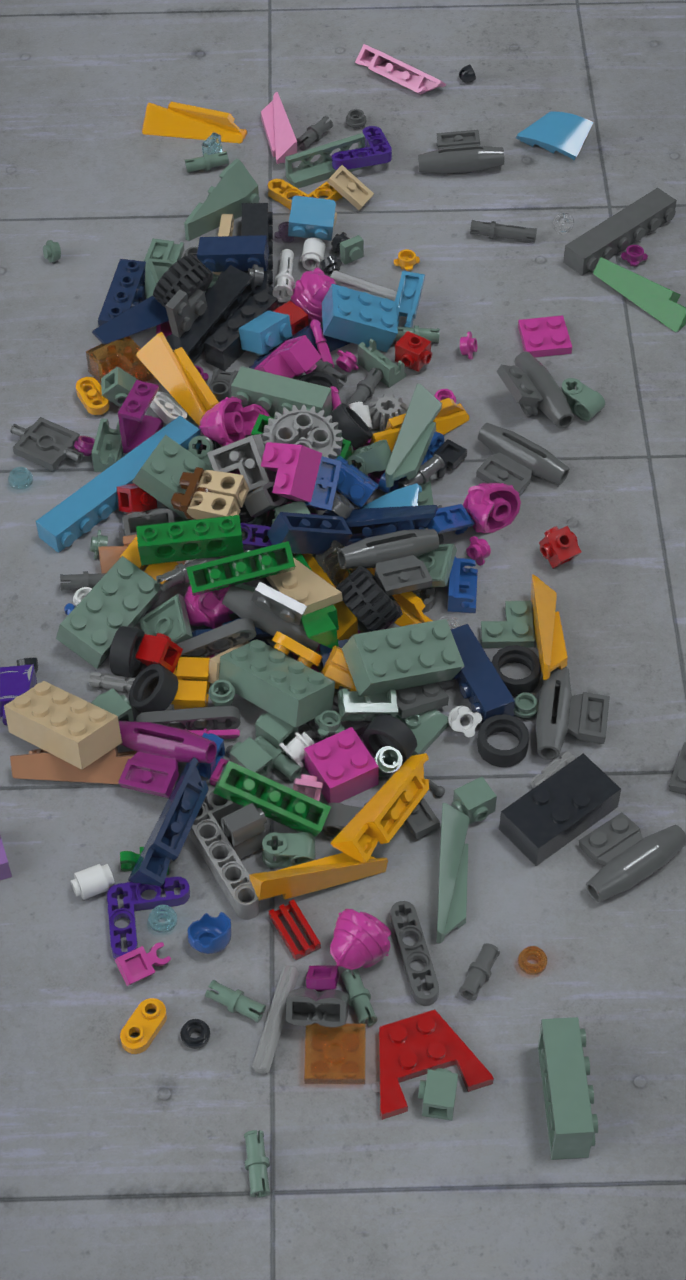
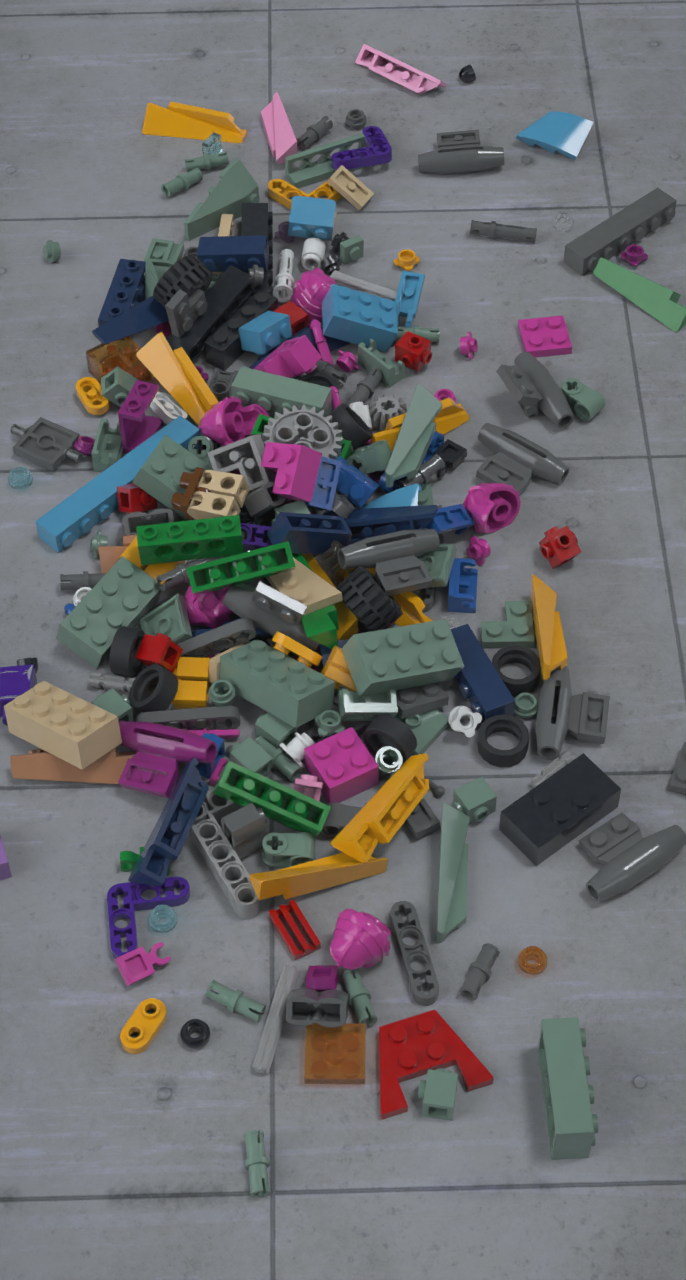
white brick [71,864,115,900] -> none
blue hair [187,912,231,954] -> none
none -> sand green pin [161,168,203,197]

